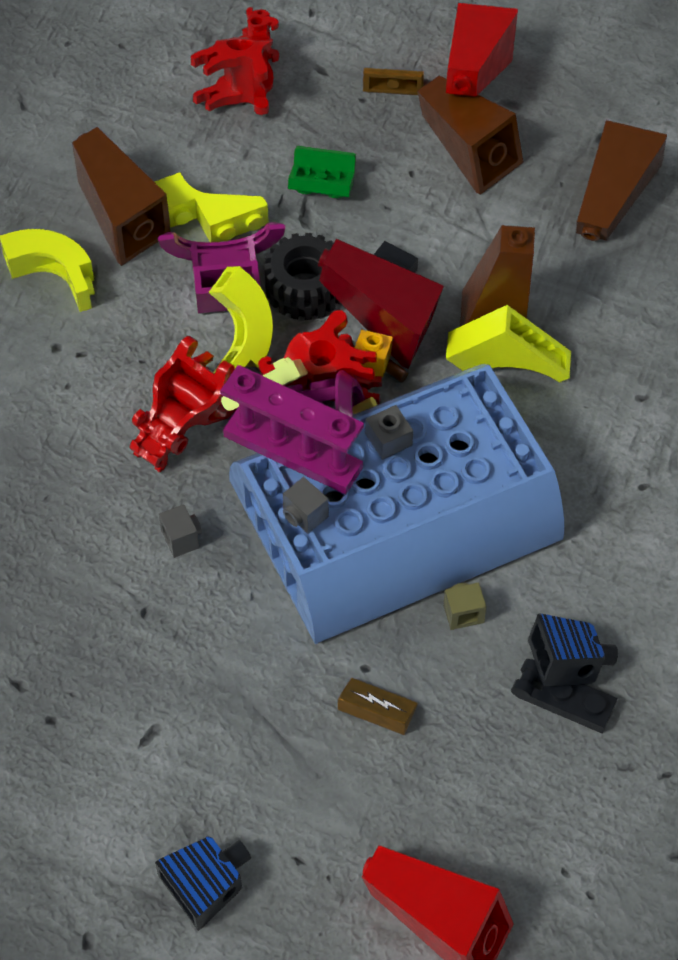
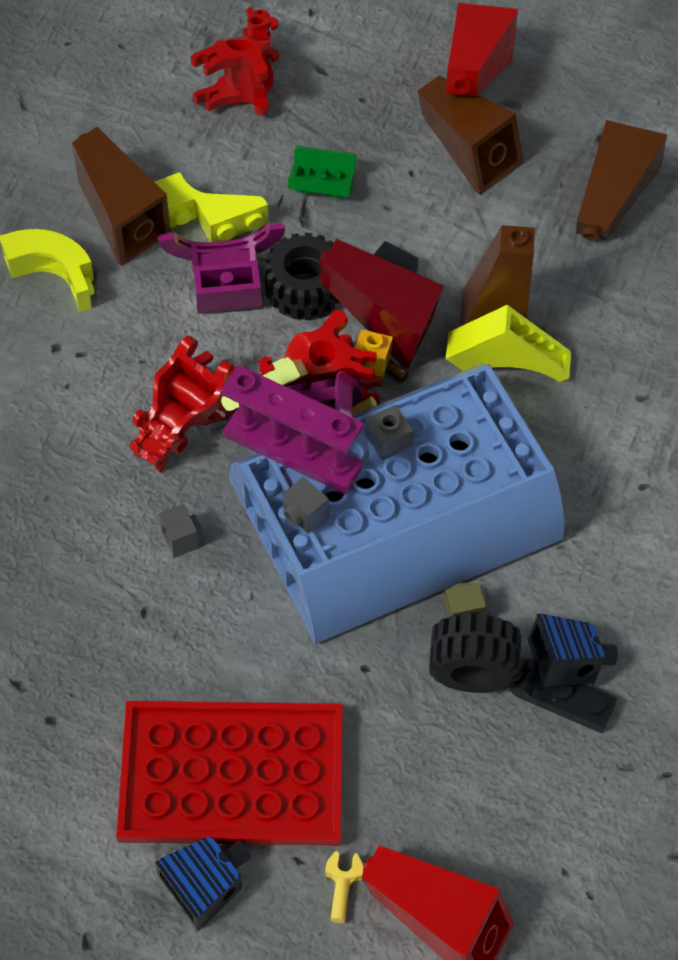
neon yellow arch [209,266,273,374] -> none
pearl gold slope [338,678,418,735] -> none
pearl gold slope [363,68,424,95] -> none
none -> red plate [116,701,343,846]
none -> light yellow bar [325,851,363,923]
none -> black tyre [429,613,521,693]

